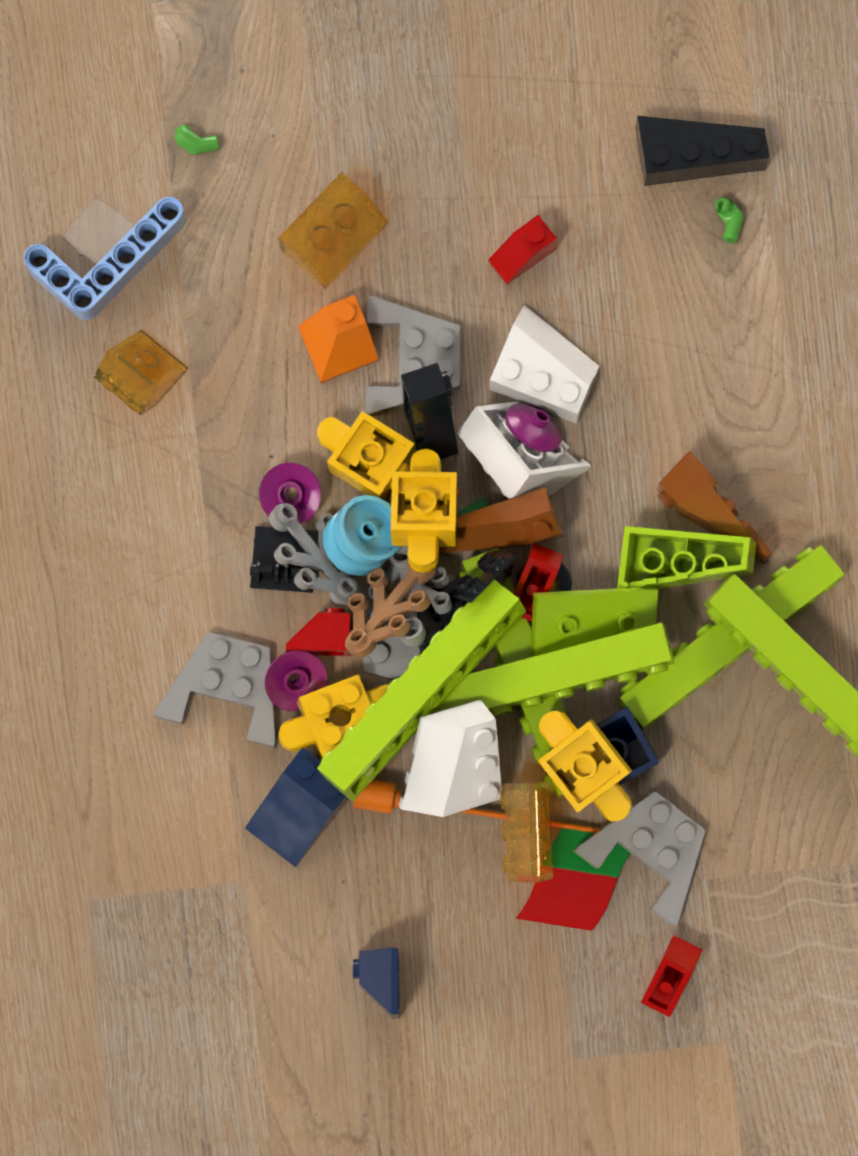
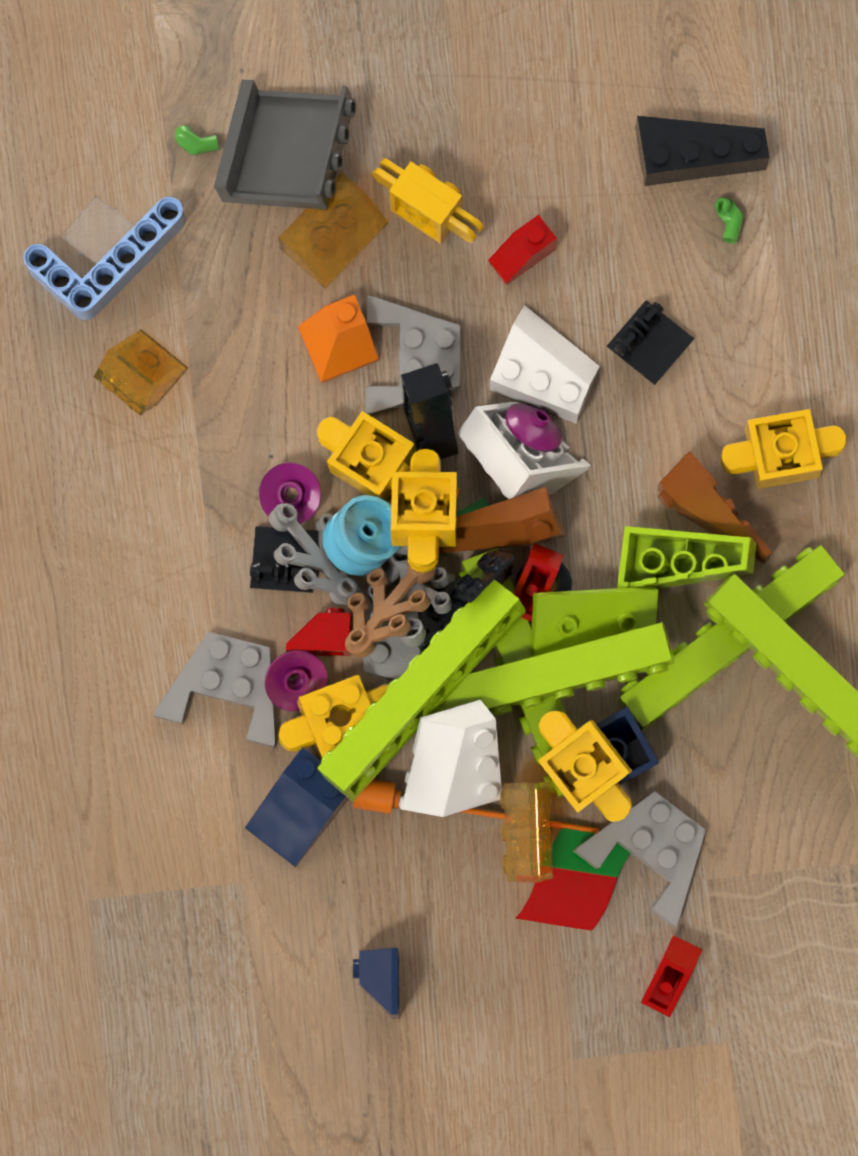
none -> dark grey panel [214,79,356,210]
none -> yellow brick [372,158,484,244]
none -> black hinge [606,300,694,385]
none -> yellow brick [720,409,846,489]

